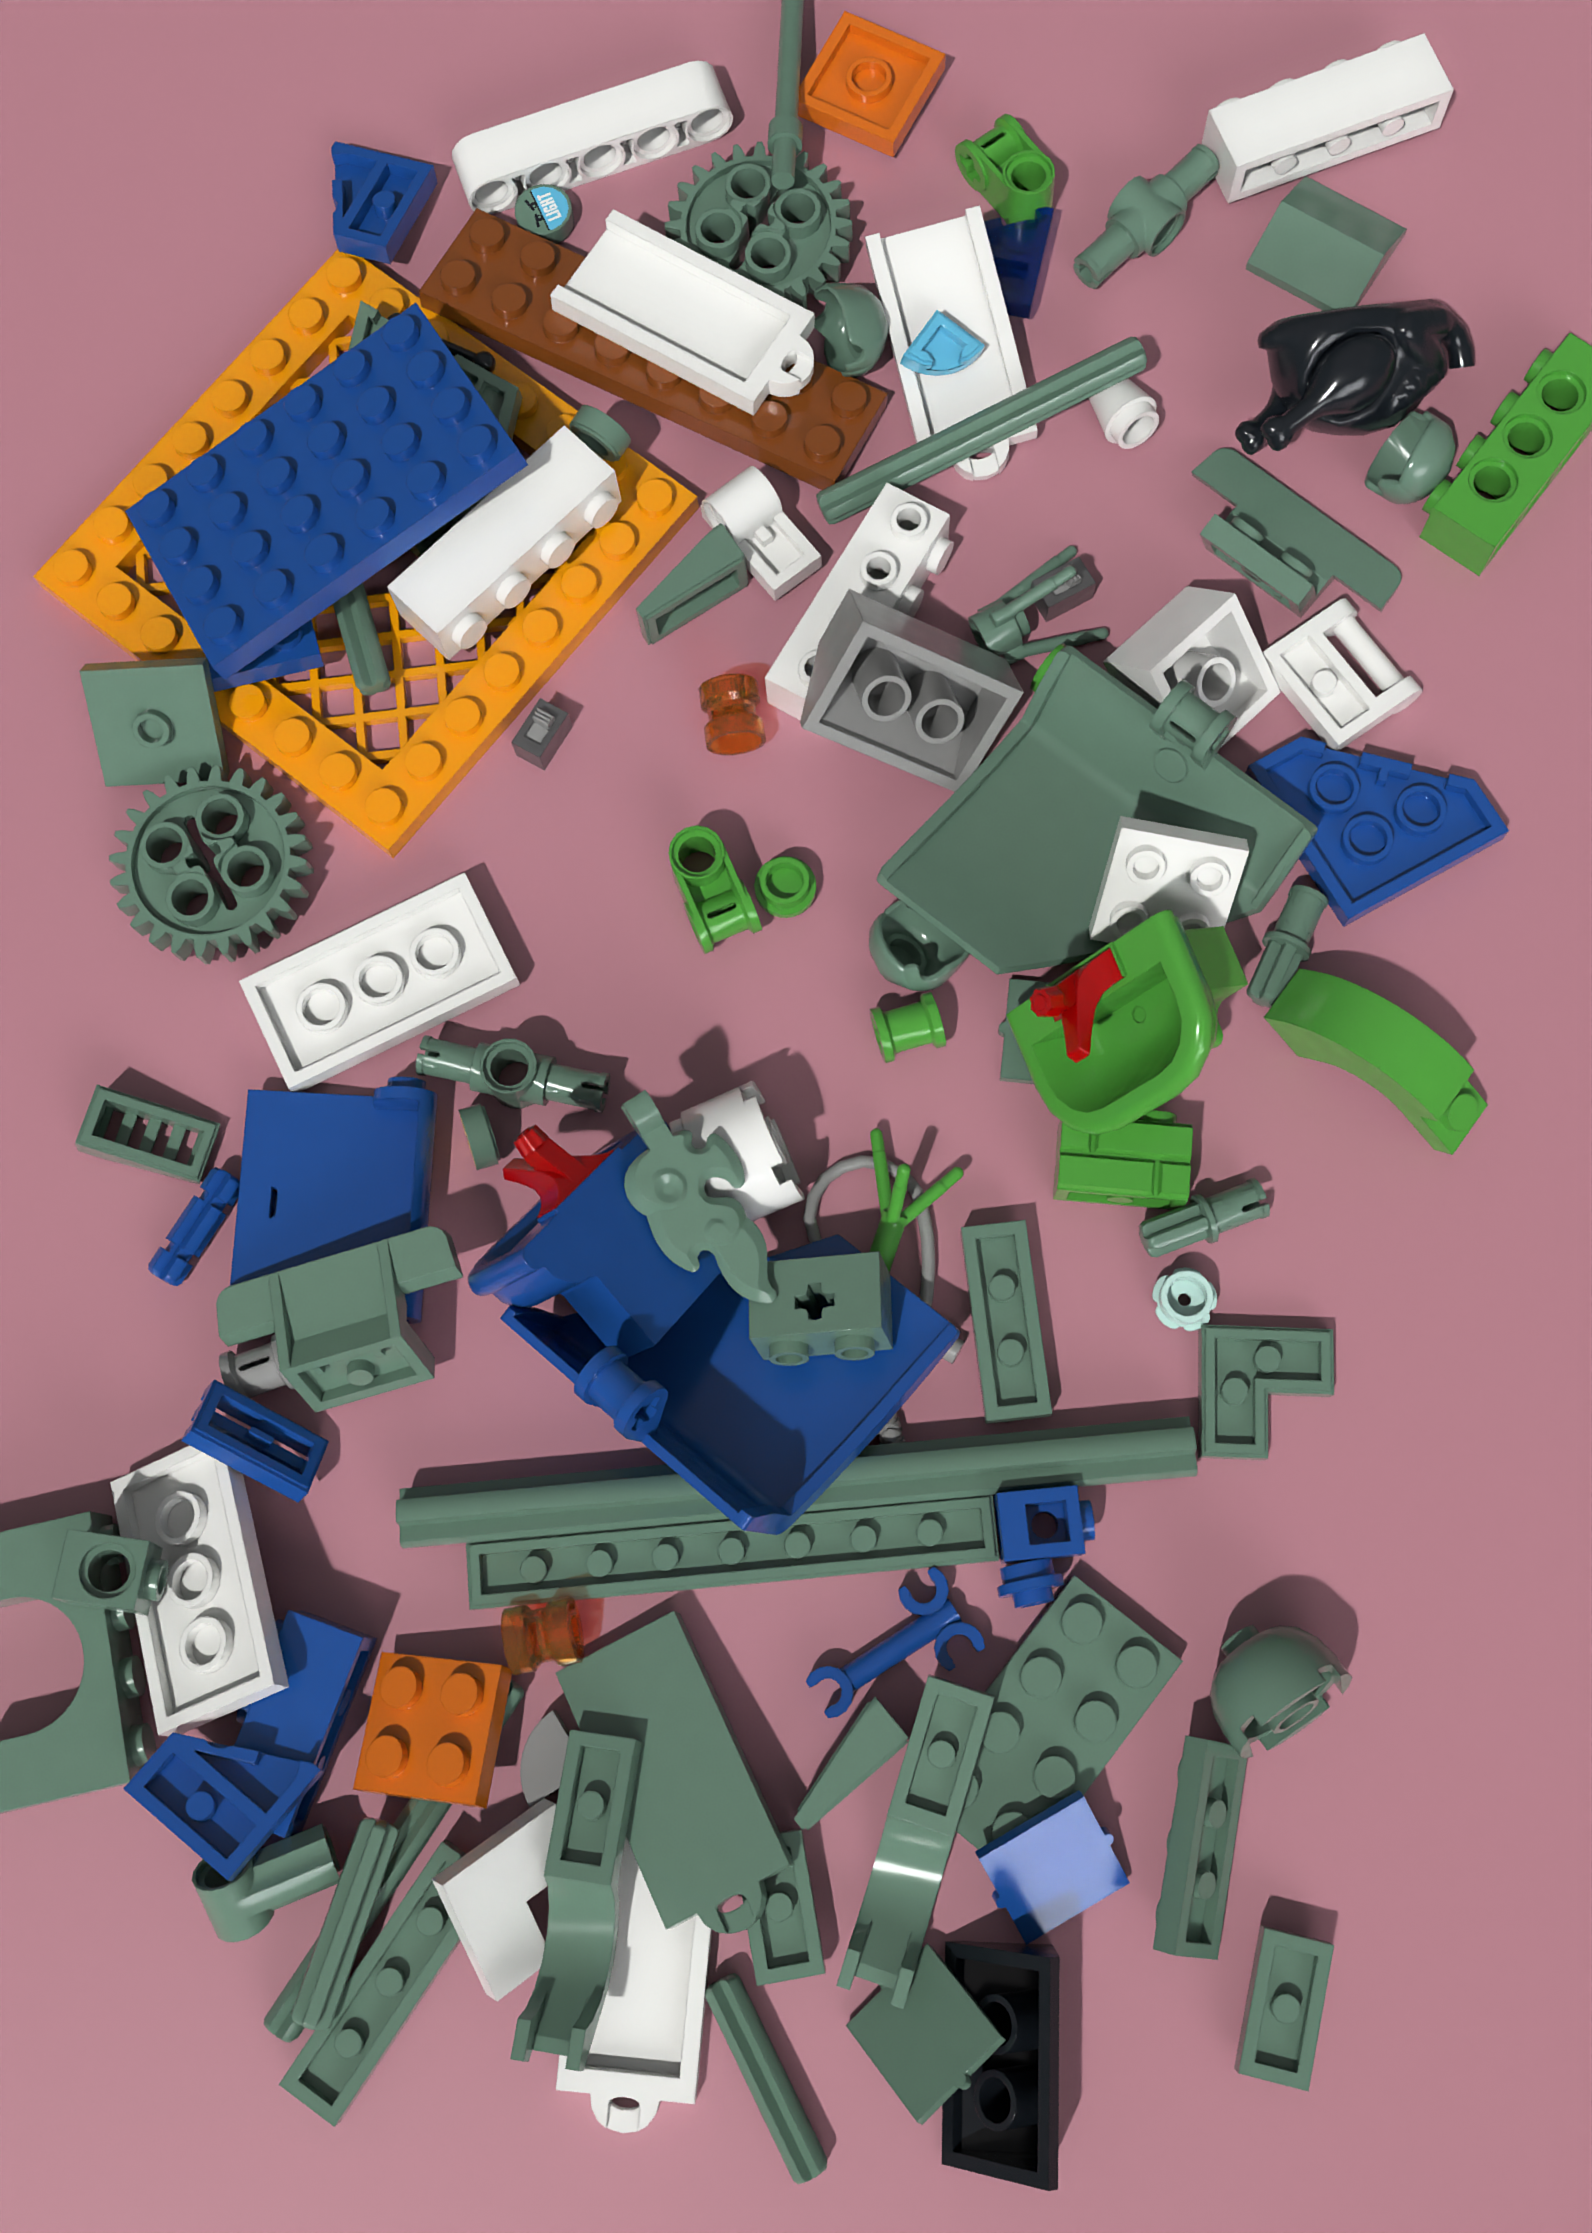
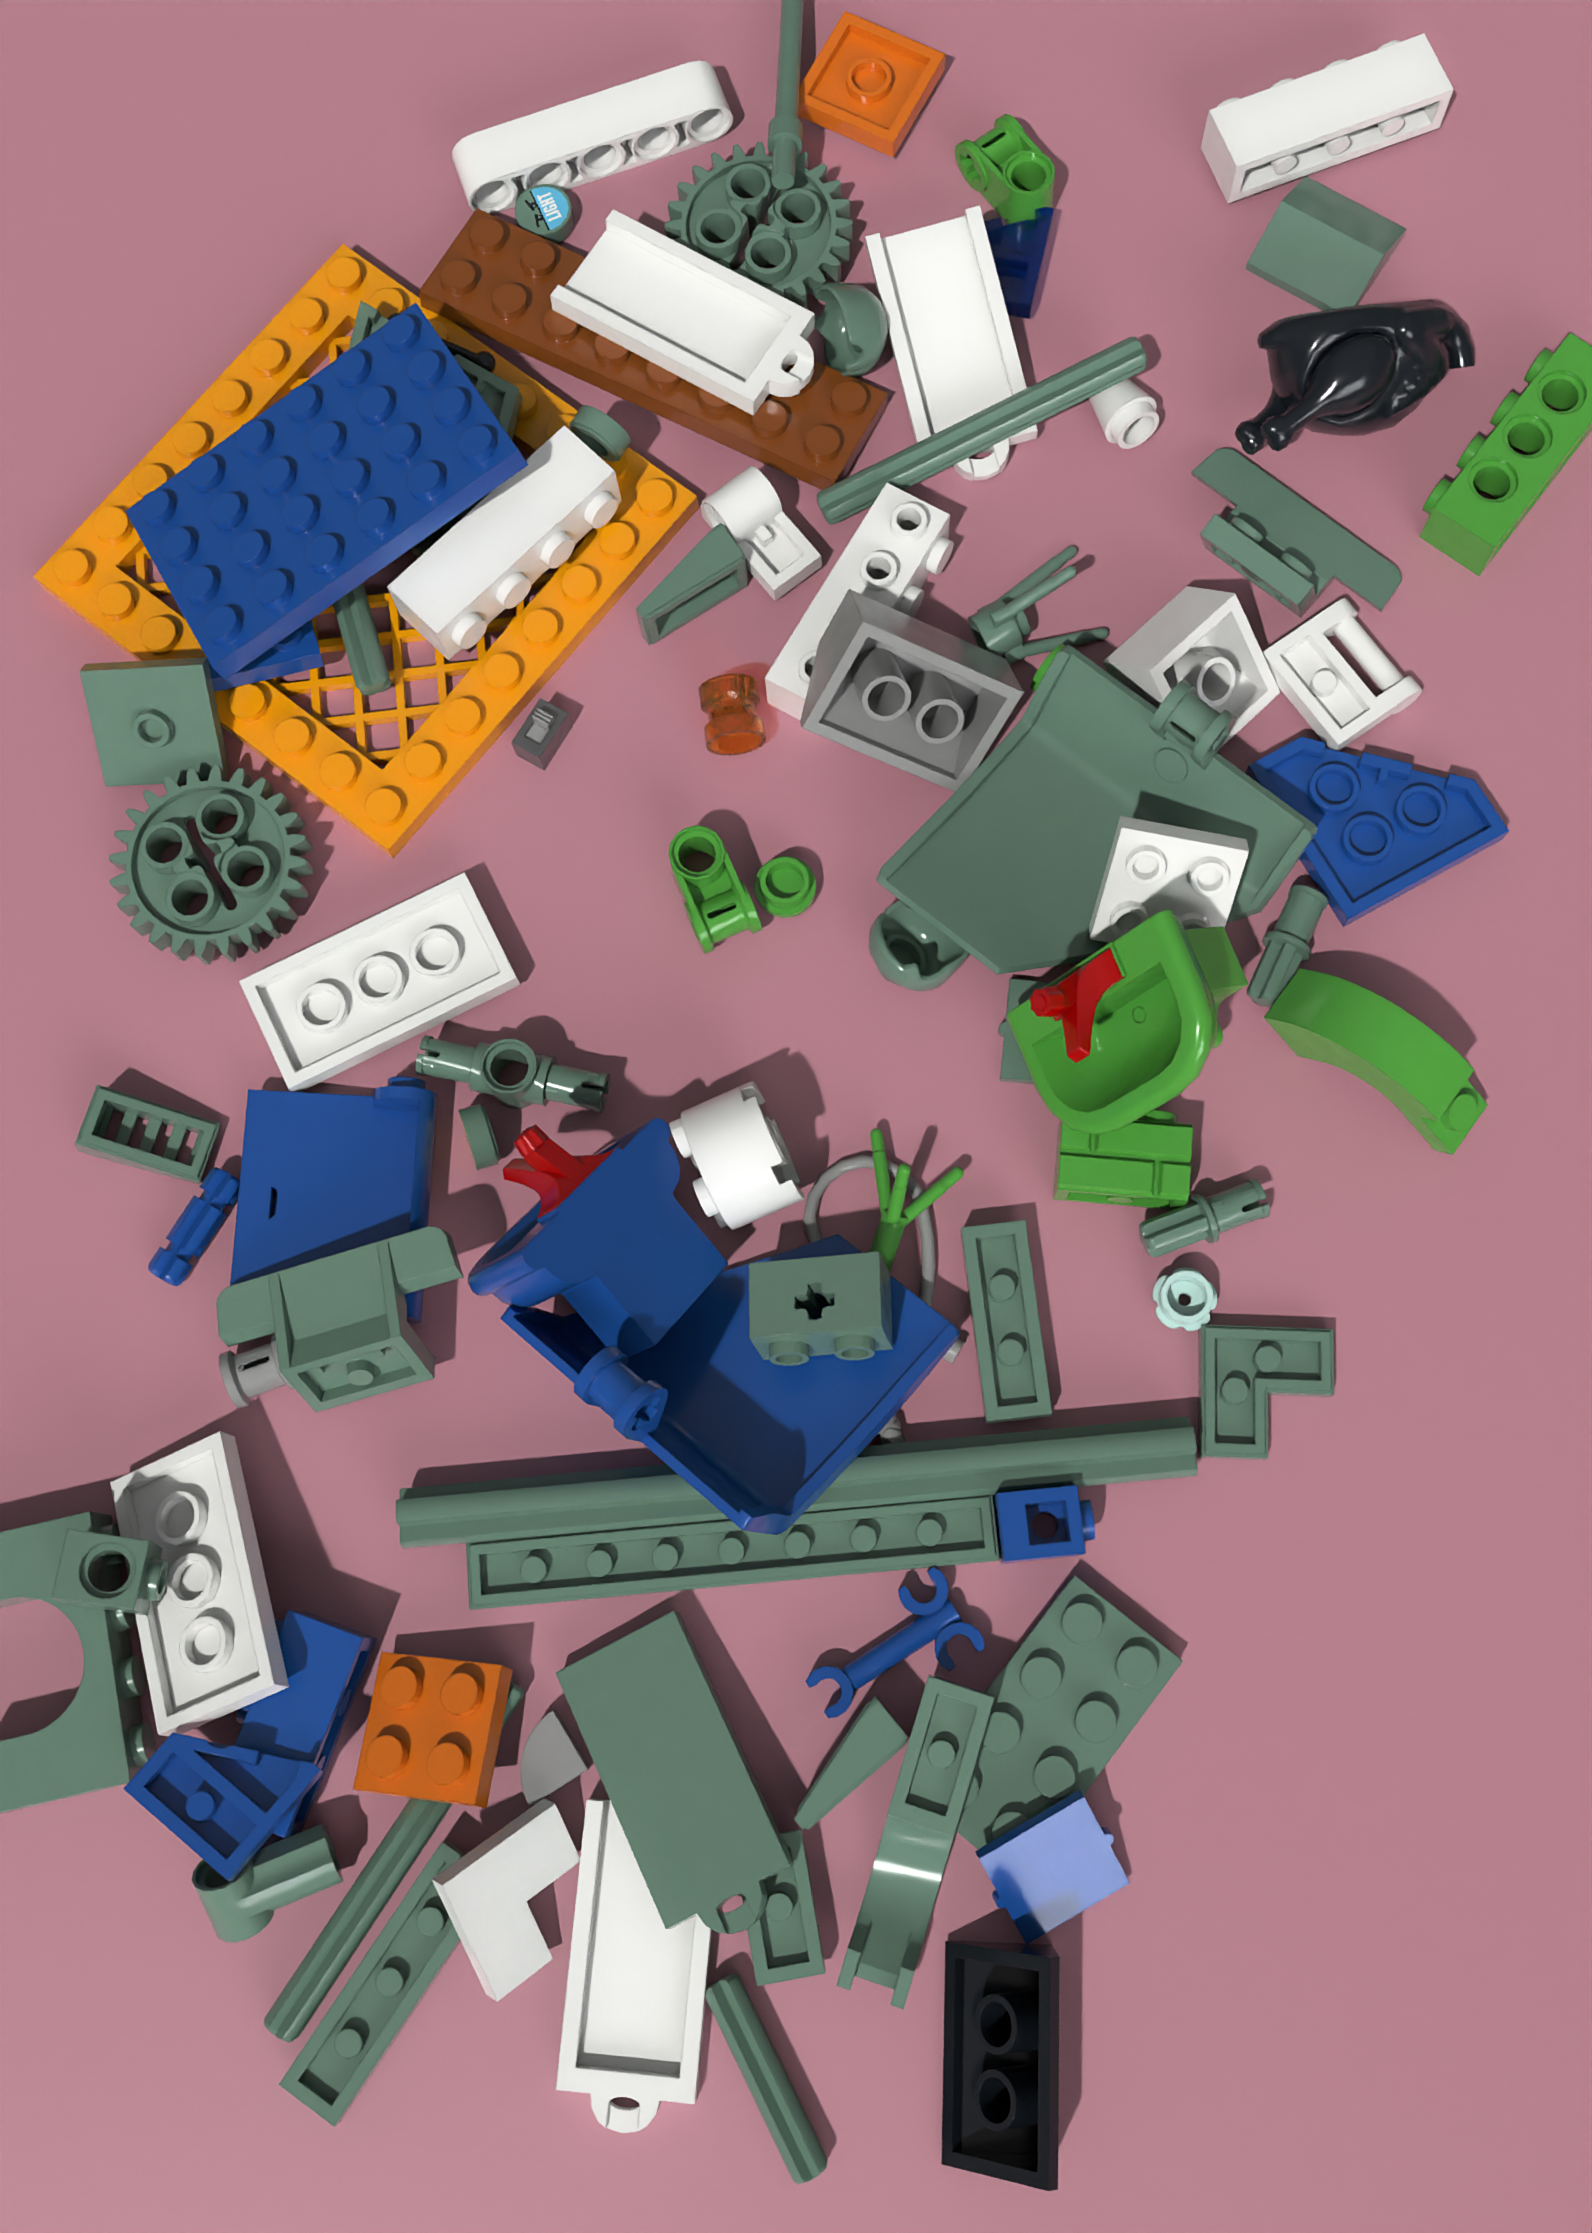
blue tile [181,1379,329,1503] -> none
sand green axle [291,1817,399,2031] -> none
blue wing [331,141,438,264] -> none
clear orange wheel [501,1596,584,1675] -> none
sand green piece [510,1730,642,2071] -> none
sand green piece [621,1090,777,1303] -> none
sand green piece [846,1943,1006,2125] -> none
bright green bush [869,992,946,1063] -> none
medium azure tile [900,310,985,376] -> none
blue plate [997,1558,1064,1609] -> none
flat silver piece [1031,557,1096,622] -> none
sand green pin [1073,144,1219,289] -> none
sand green plate [1153,1735,1247,1960] -> none
sand green cylinder [1210,1625,1353,1759] -> none
sand green plate [1234,1925,1334,2092] -> none
sand green hair [1364,411,1456,504] -> none

